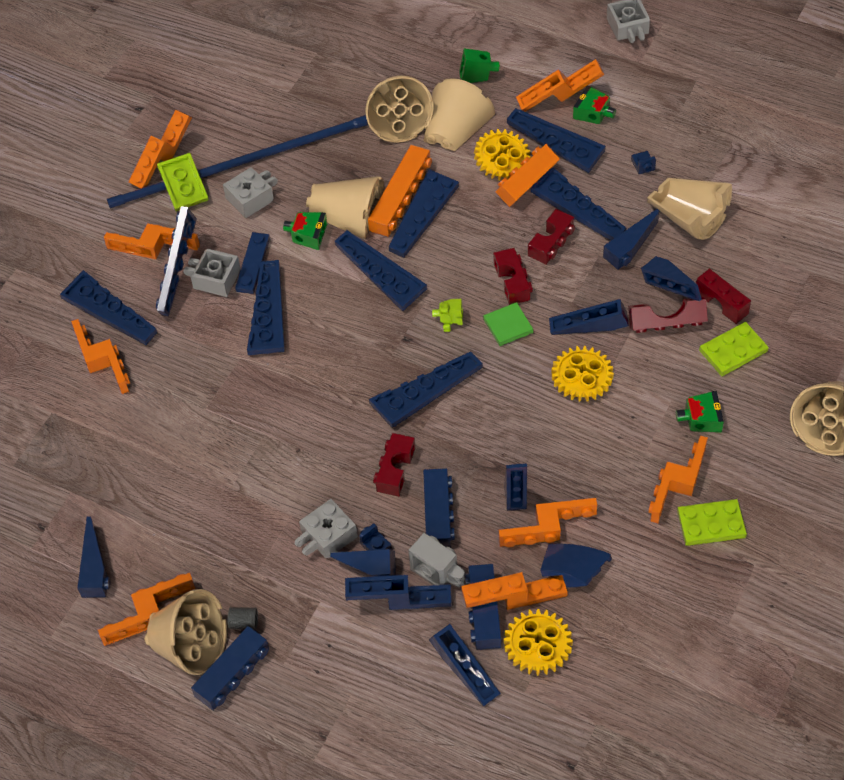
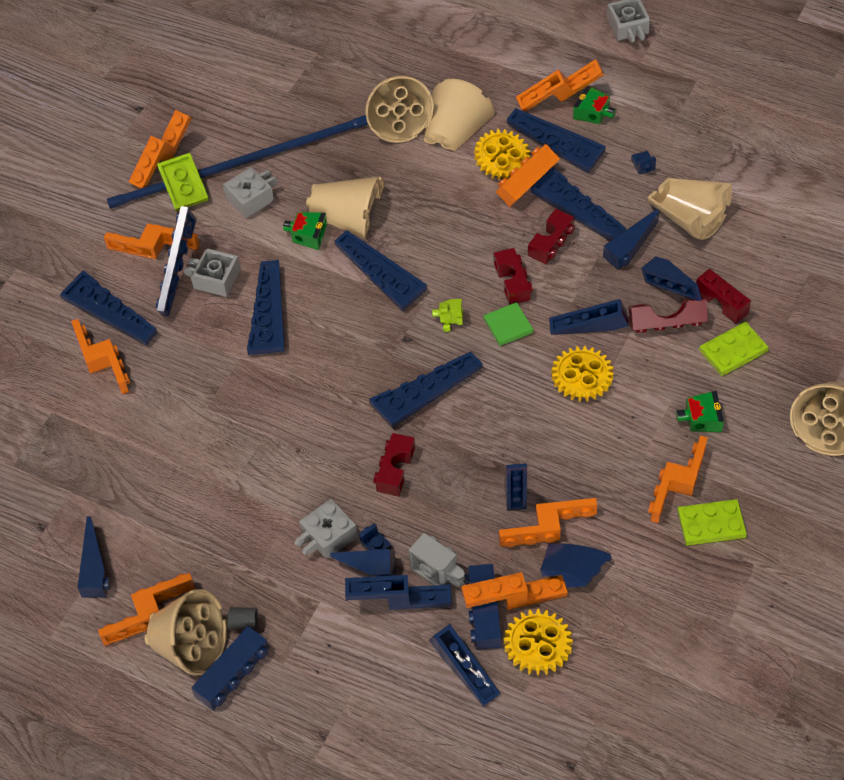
dark blue plate [235,232,270,294] -> none
orange brick [368,145,432,237] -> none
dark blue wing [389,169,459,258] -> none
dark blue brick [423,468,455,548] -> none
green torso [459,48,500,83] -> none

